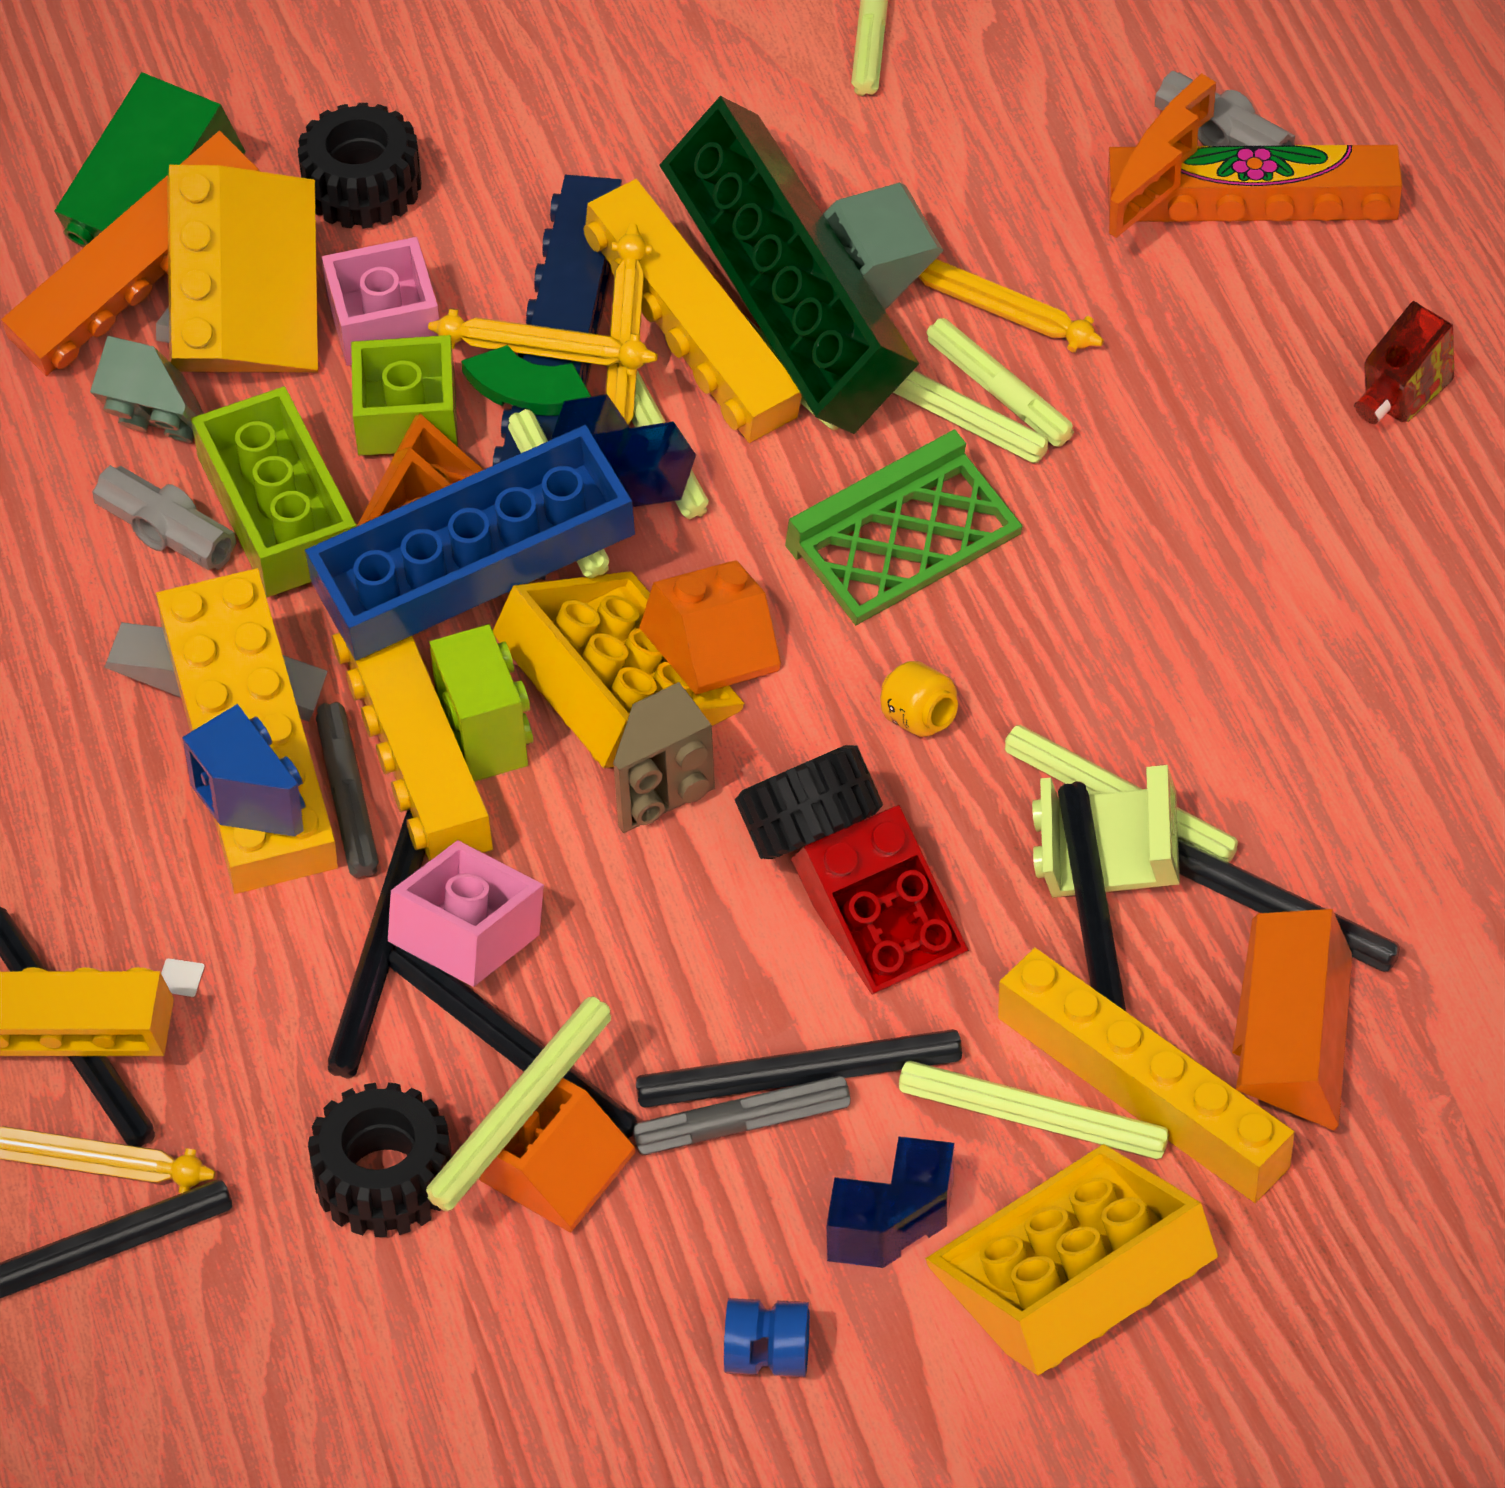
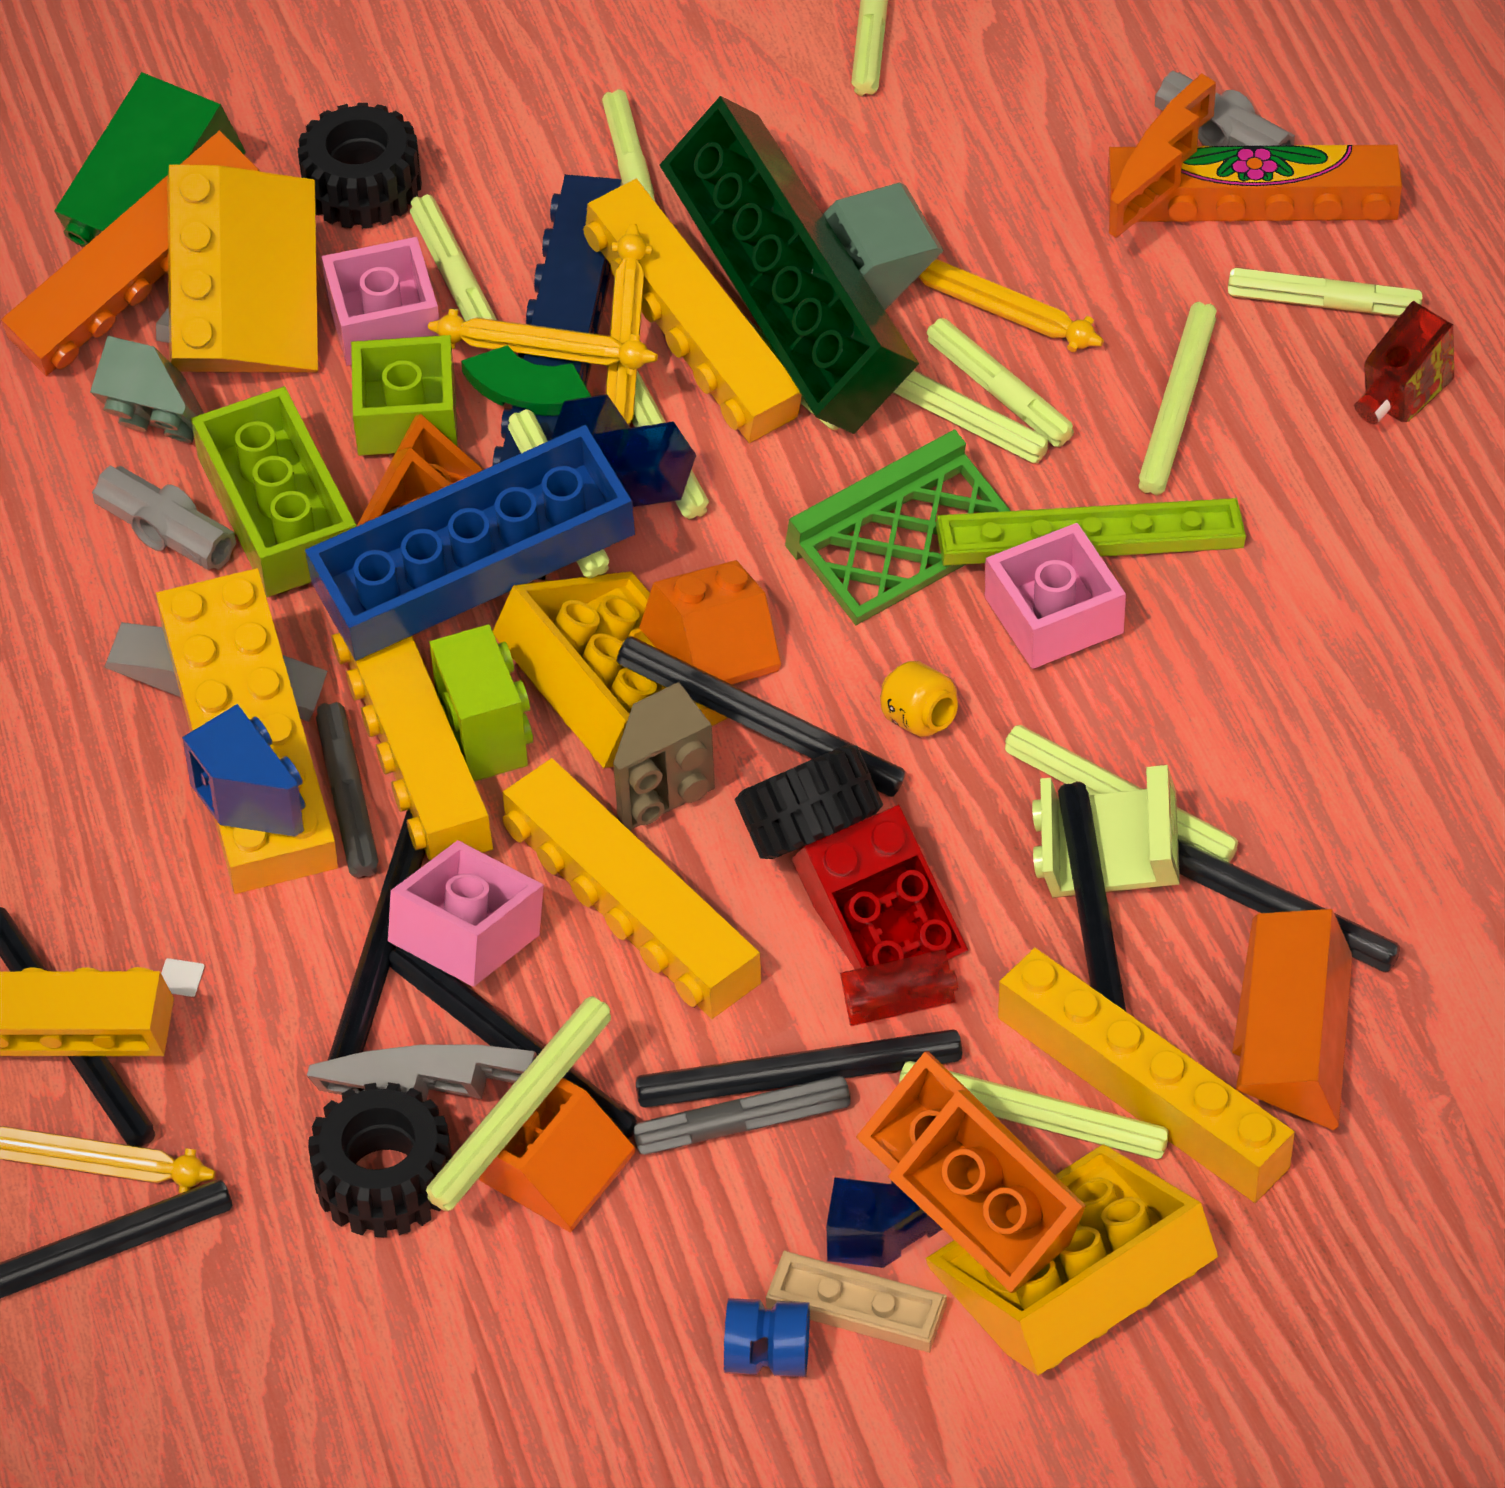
none -> light grey slope [307,1045,537,1102]
none -> yellowish green axle [410,194,497,321]
none -> yellow brick [502,758,761,1019]
none -> yellowish green axle [602,89,655,201]
none -> black axle [617,636,906,797]
none -> tan tile [766,1251,947,1353]
none -> clear red hinge [840,949,958,1026]
none -> orange slope [856,1051,1086,1293]
none -> lime tile [936,498,1246,566]
none -> bright pink brick [985,523,1126,669]
none -> yellowish green axle [1138,301,1217,496]
none -> yellowish green axle [1228,268,1422,319]

